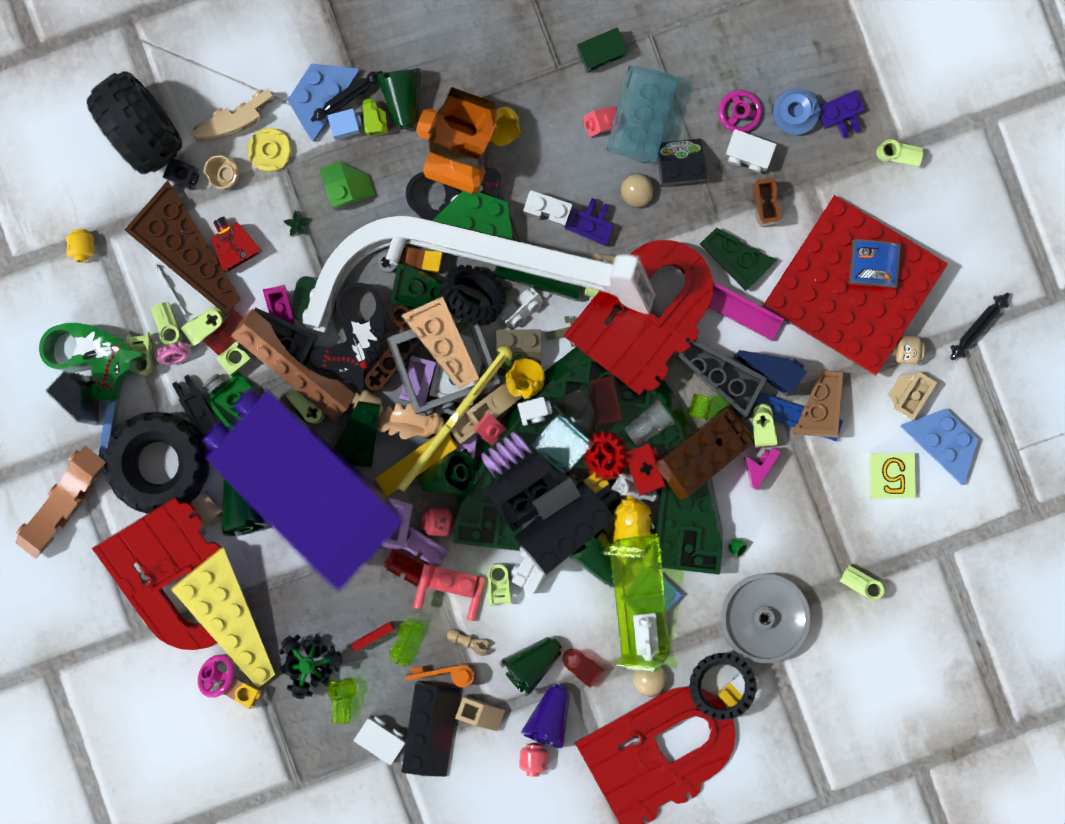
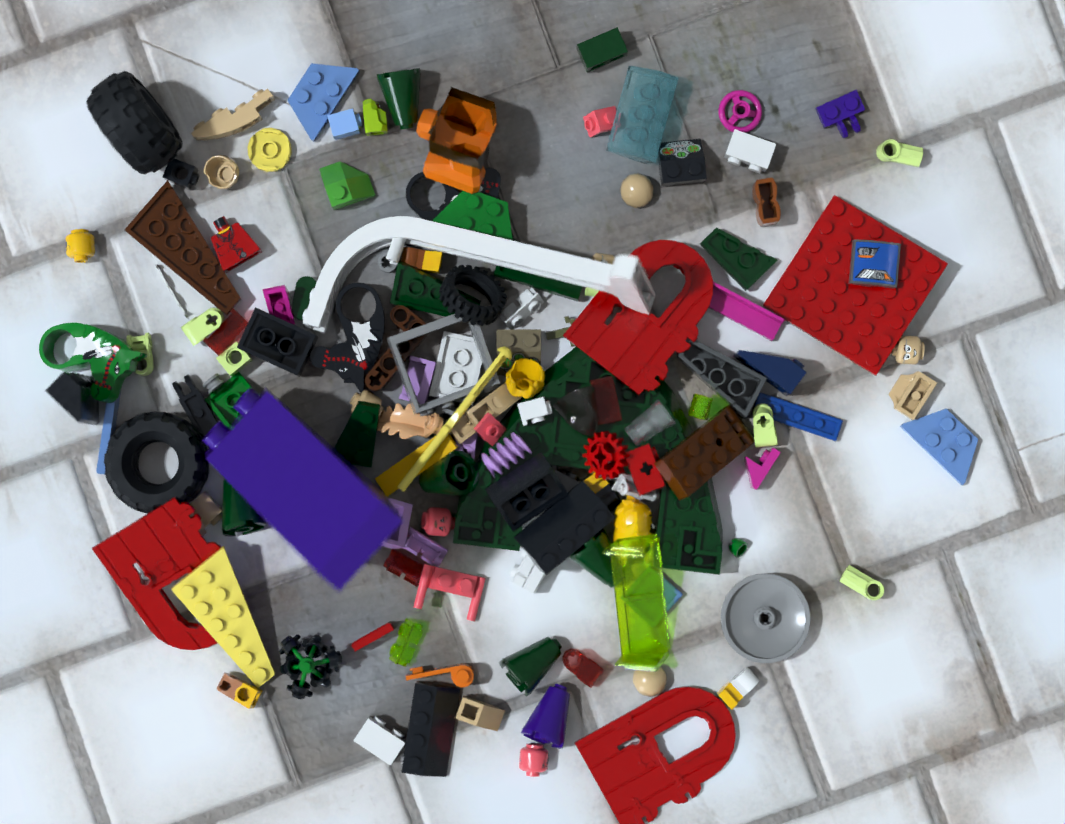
nougat brick [15,446,106,559] -> none
yellowish green piece [150,302,183,345] -> none
bright pink gear [155,342,191,365] -> none
dark pink piece [197,655,234,698] -> none
nougat arch [232,309,354,421] -> none
dark green plant [283,210,310,237] -> none
yellowish green piece [286,388,325,424] -> none
black wheel [310,71,383,122] -> none
clear neon green piece [327,678,357,724] -> none
light nougat wing [401,297,479,388] -> none
tan piece [446,630,490,656] -> none
yellowish green piece [488,563,511,606] -> none
yellow hair [489,106,521,147] -> none
white brick [523,190,572,228] -> none
clear light blue tile [531,414,592,475] -> none
dark grey tile [532,478,581,520] -> none
dark purple hinge [565,198,614,246] -> none
white hinge [633,613,659,661] -> none
black tyre [689,653,757,720] -> none
medium blue piece [773,89,822,135] -> none
medium nougat wing [793,371,843,438] -> none
yellowish green tile [869,453,916,498] -> none
black wheel [950,292,1010,361] -> none

